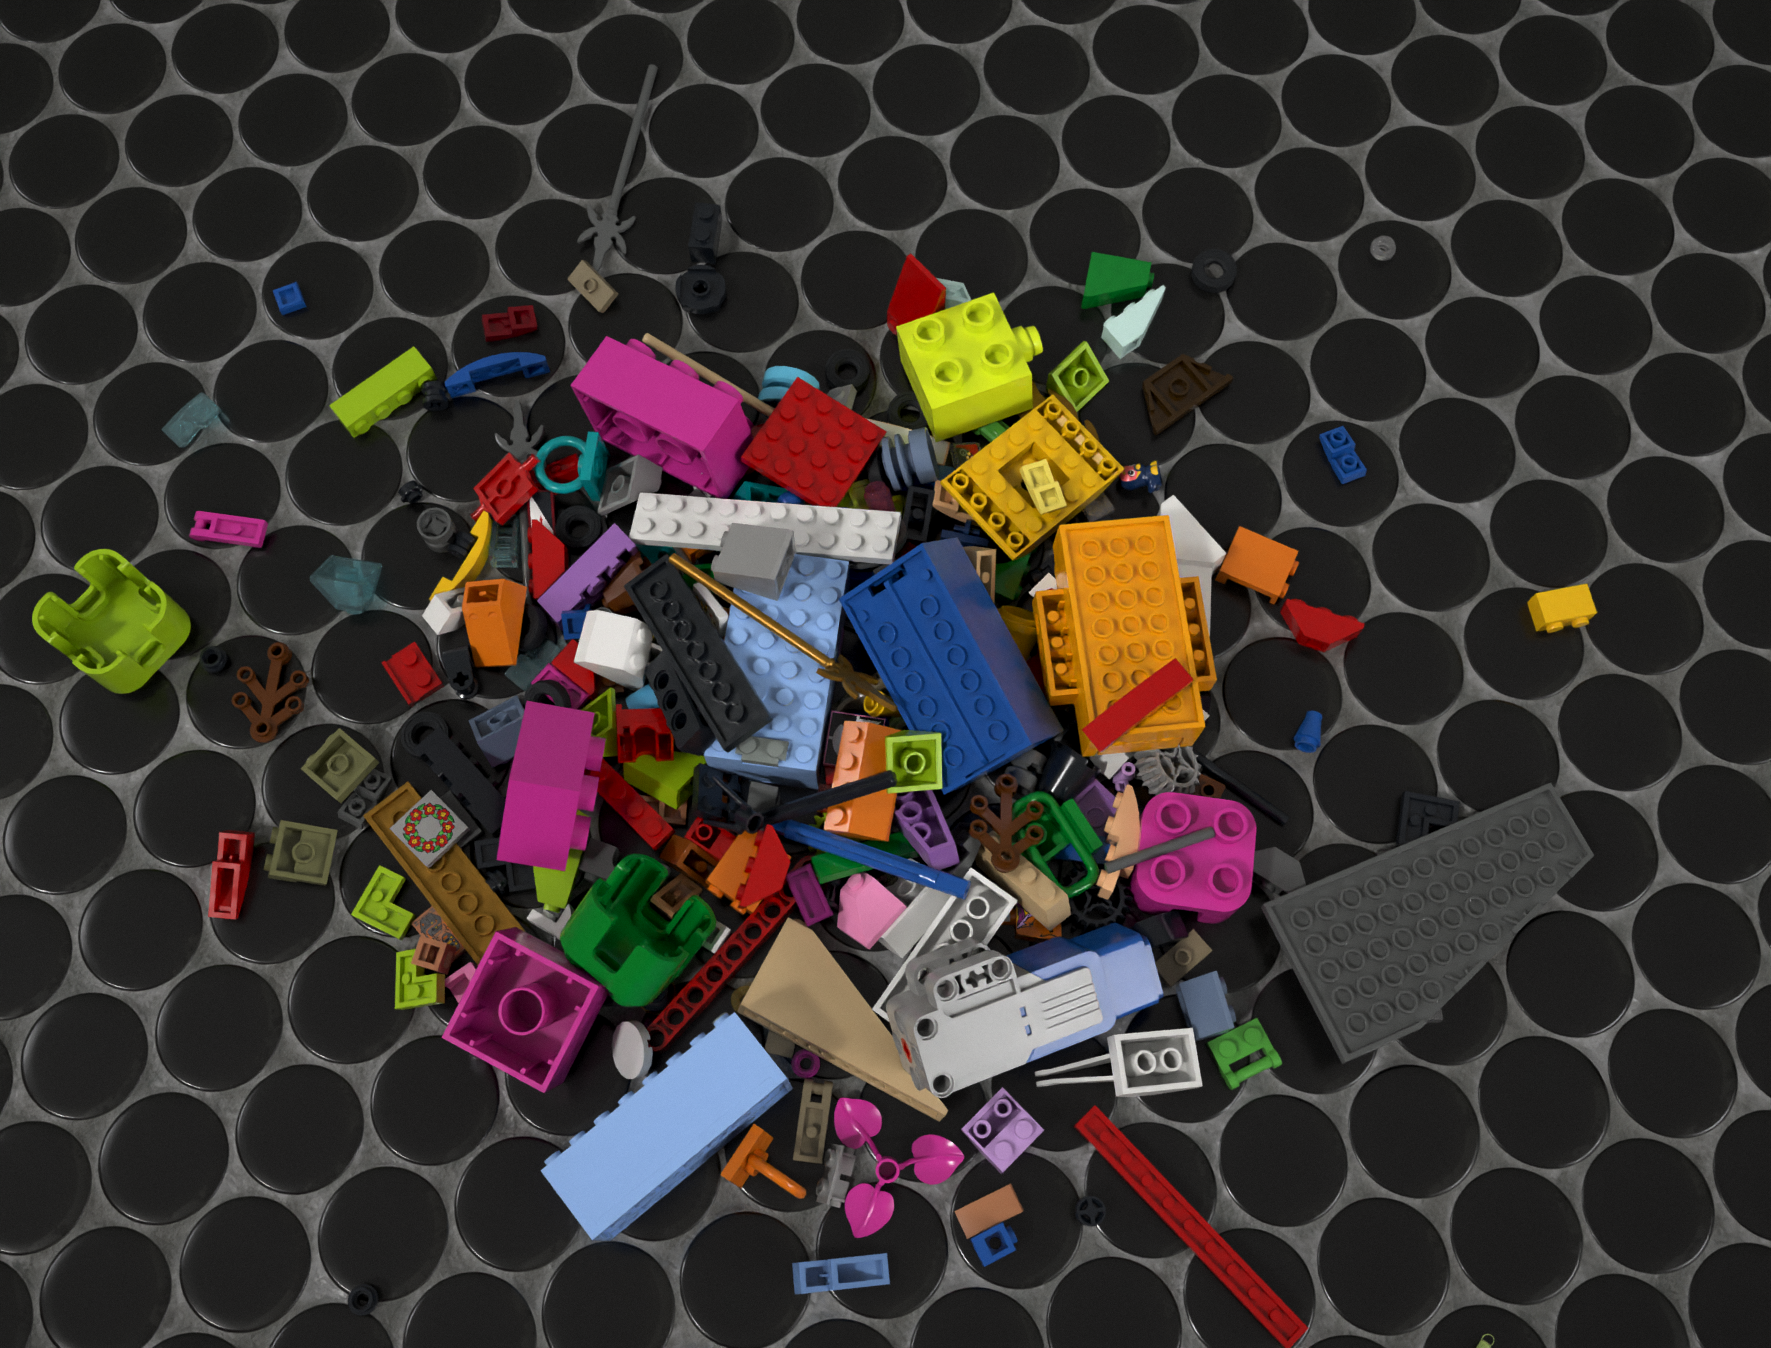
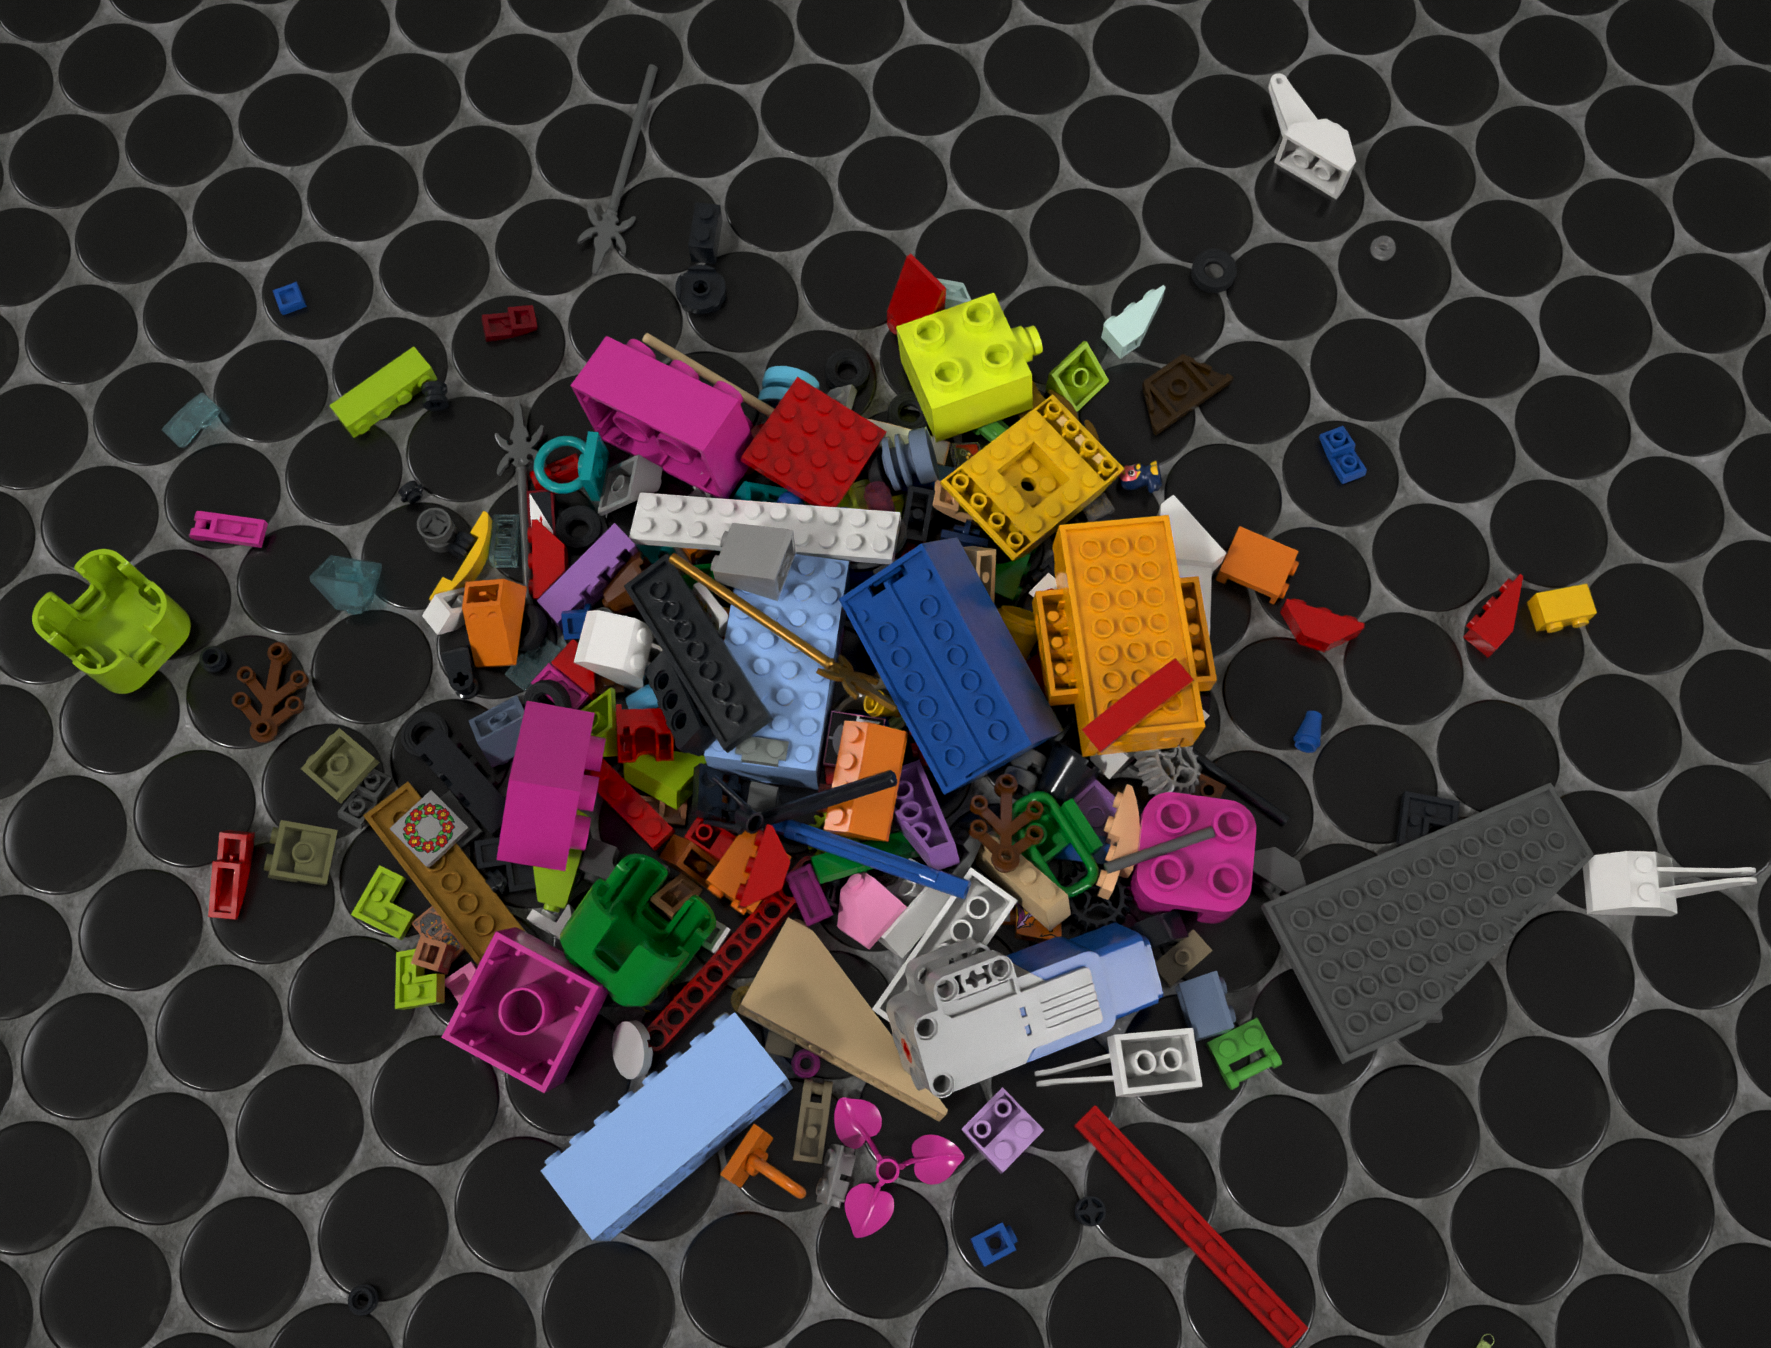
red plate [381,642,444,707] -> none
blue slope [445,352,550,398] -> none
red plate [470,452,540,525] -> none
dark tan plate [567,260,618,313] -> none
medium blue slope [792,1253,890,1294] -> none
lime slope [885,730,942,794] -> none
nougat slope [954,1184,1024,1239] -> none
light yellow slope [1019,459,1067,515] -> none
green slope [1081,252,1154,309] -> none
lavender arm [1113,762,1136,792] -> none
none -> white slope [1268,73,1356,200]
none -> red slope [1463,574,1523,658]
none -> white slope [1583,851,1757,916]

